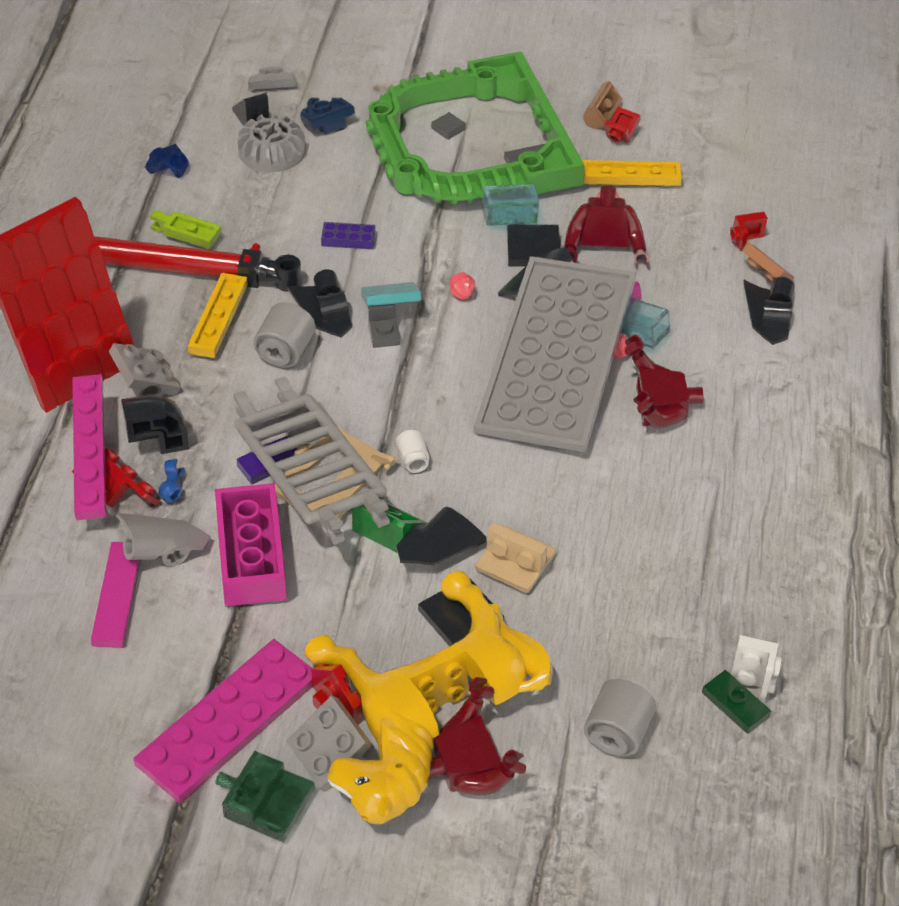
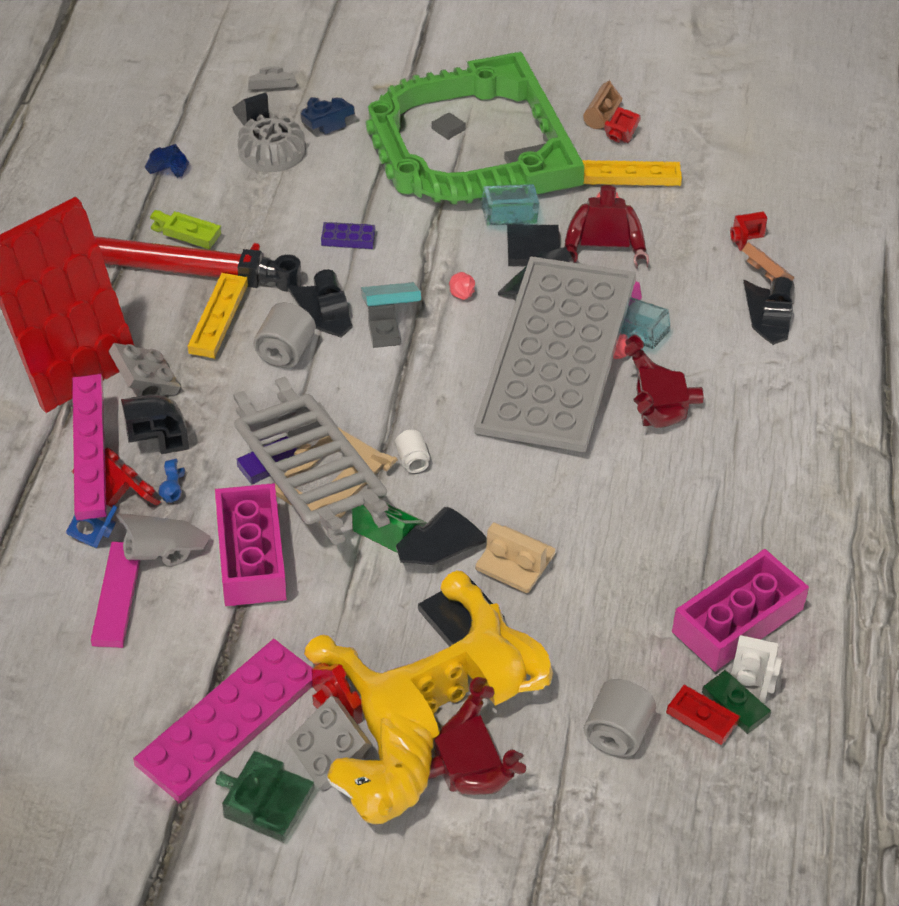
none -> blue bracket [66,505,117,549]
none -> red plate [666,684,740,745]
none -> dark pink brick [672,549,809,672]

